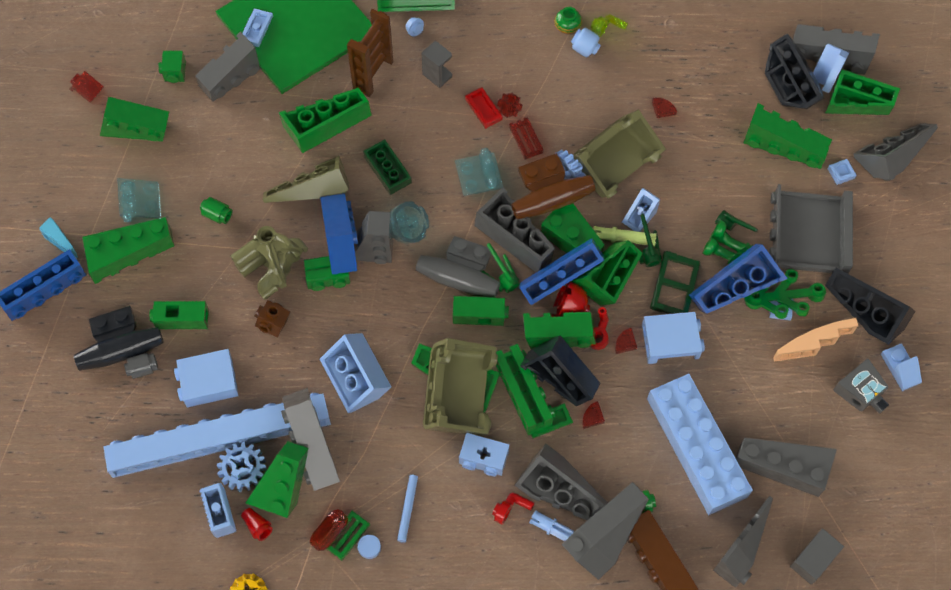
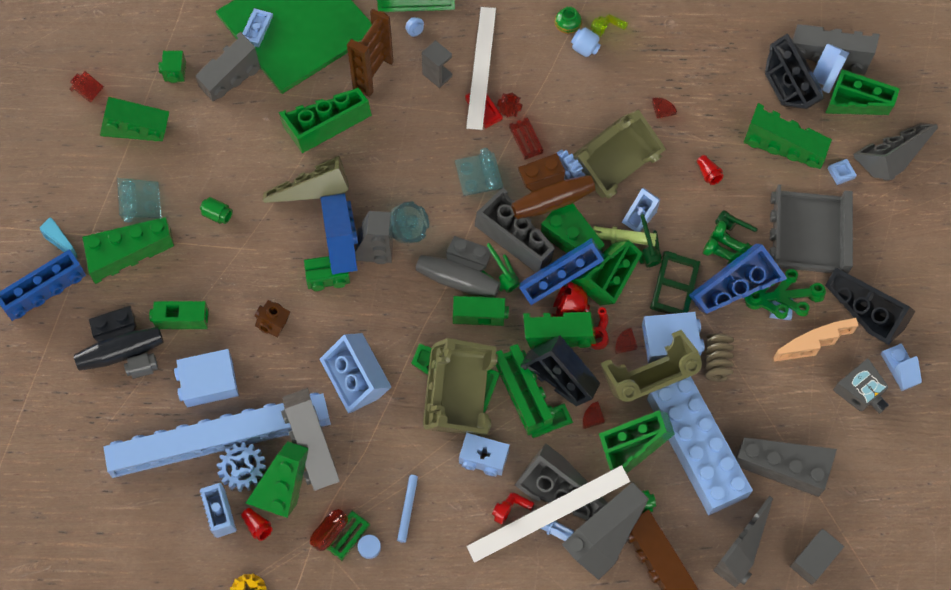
olive helmet [230,226,308,300] -> none
dark green piece [363,140,412,195] -> none
none -> white sticker [466,7,496,130]
none -> white sticker [467,466,630,563]
none -> green wedge [599,410,675,474]
none -> olive windscreen [600,330,702,402]
none -> red cone [696,155,724,185]
none -> dark tan piece [705,333,734,382]

